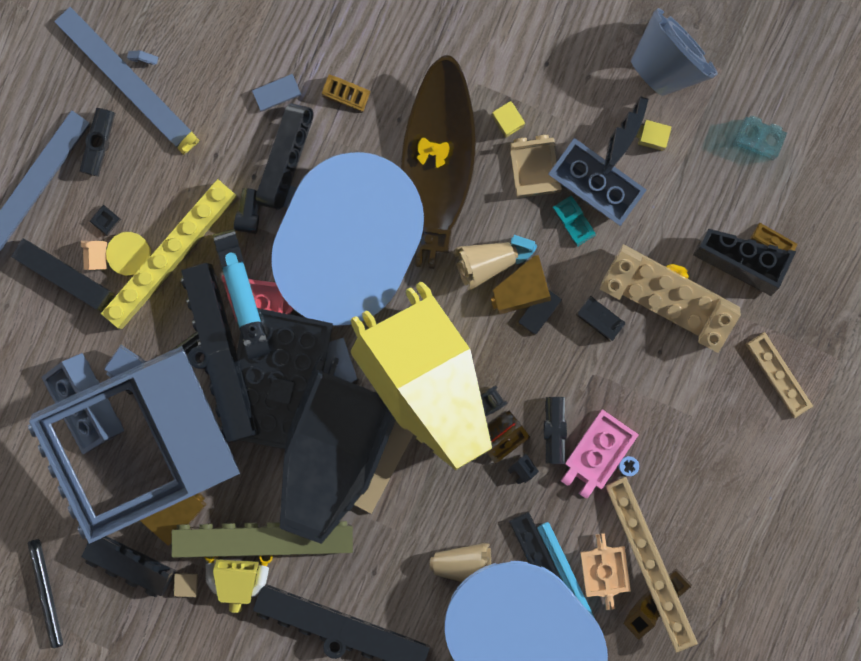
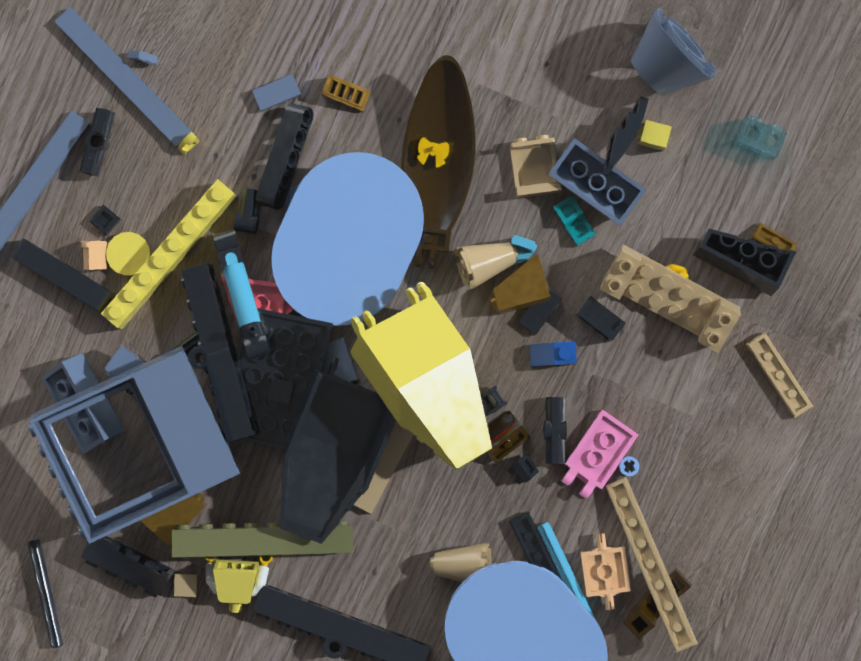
light yellow panel [492,102,525,138] -> none
none -> blue slope [530,341,577,367]

